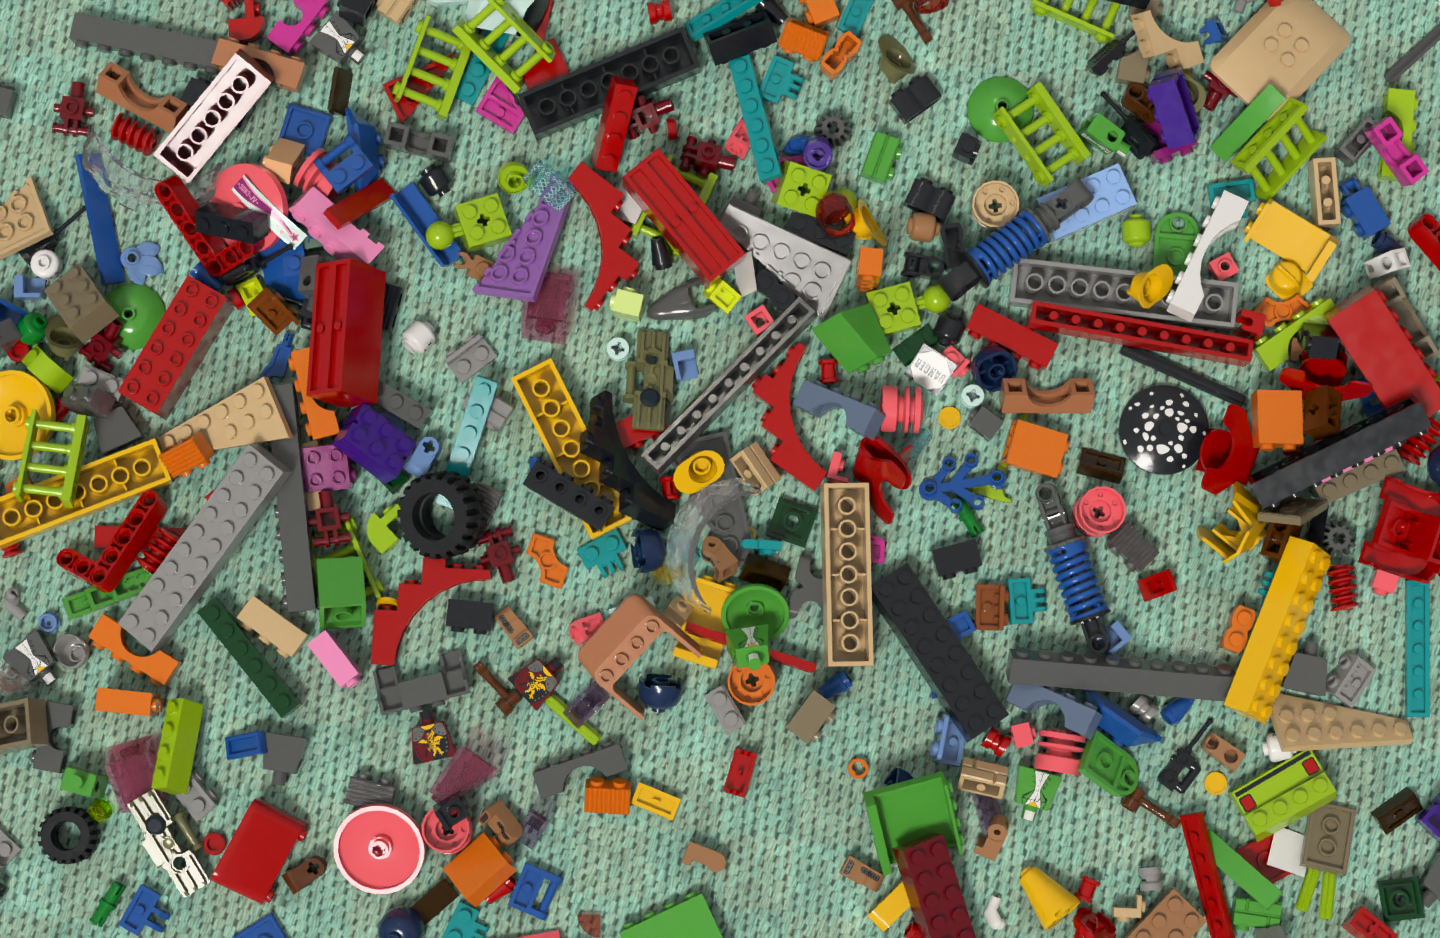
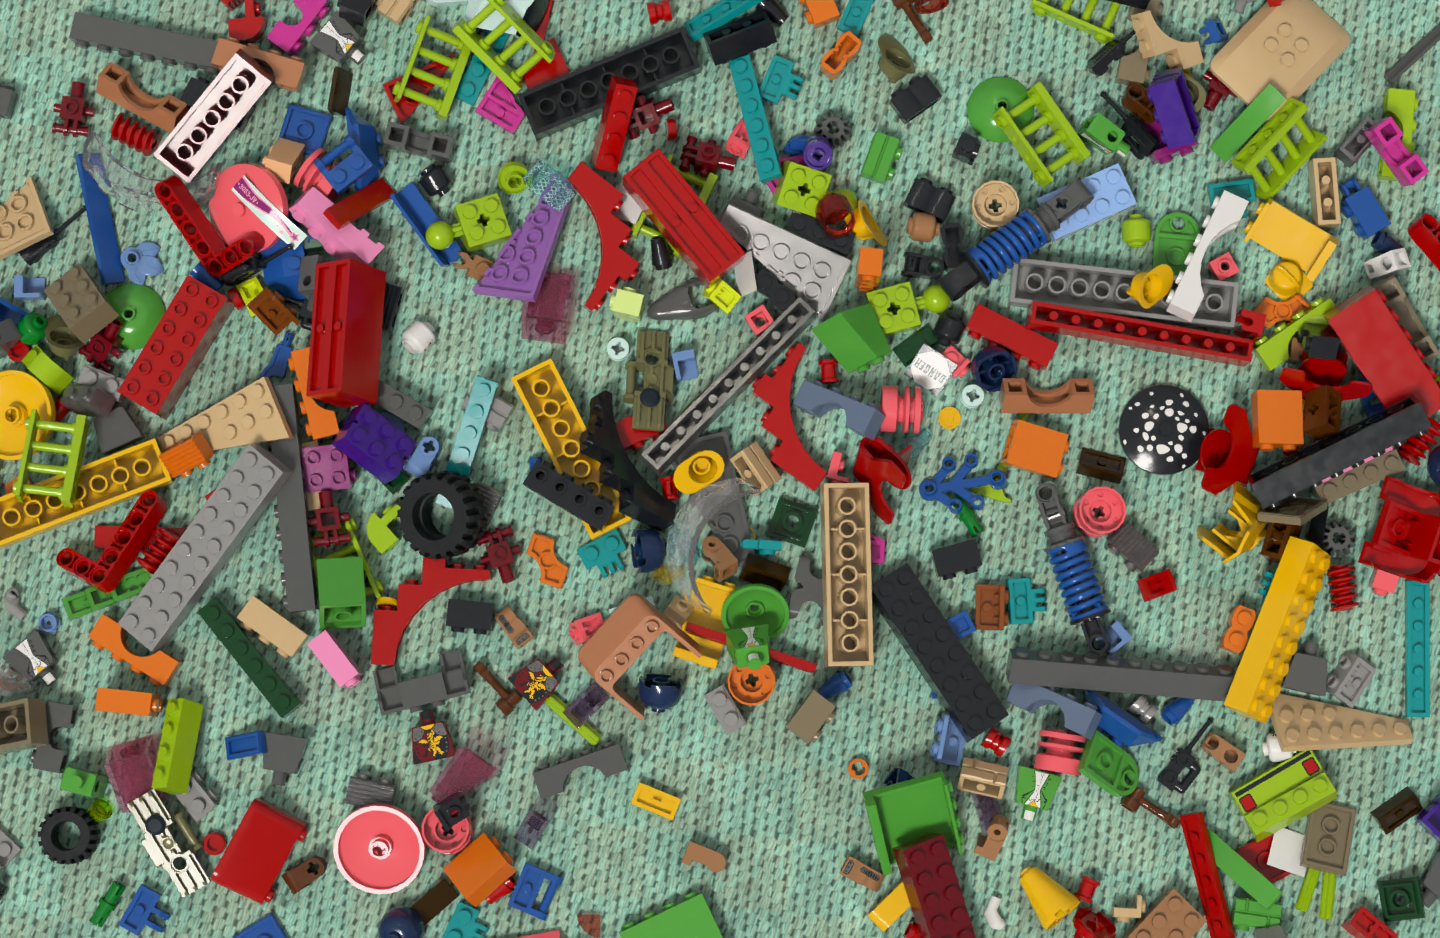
red bush [0,542,23,558] -> none
white head [30,249,63,280] -> none
light grey hair [53,633,90,669] -> none
black brick [195,202,268,244] -> none
light grey bracket [444,334,498,384] -> none
medium nougat leg [477,800,523,847] -> none
orange brick [584,776,632,815] -> none
red hinge [723,748,757,798] -> none
orange brick [778,17,830,62] -> none
dark grey brick [967,406,1004,442] -> none
coral plate [1009,722,1036,748] -> none
black axle [1120,345,1246,407] -> none
light grey wheel [1138,866,1163,891] -> none
yellow piece [1204,772,1227,795] -> none

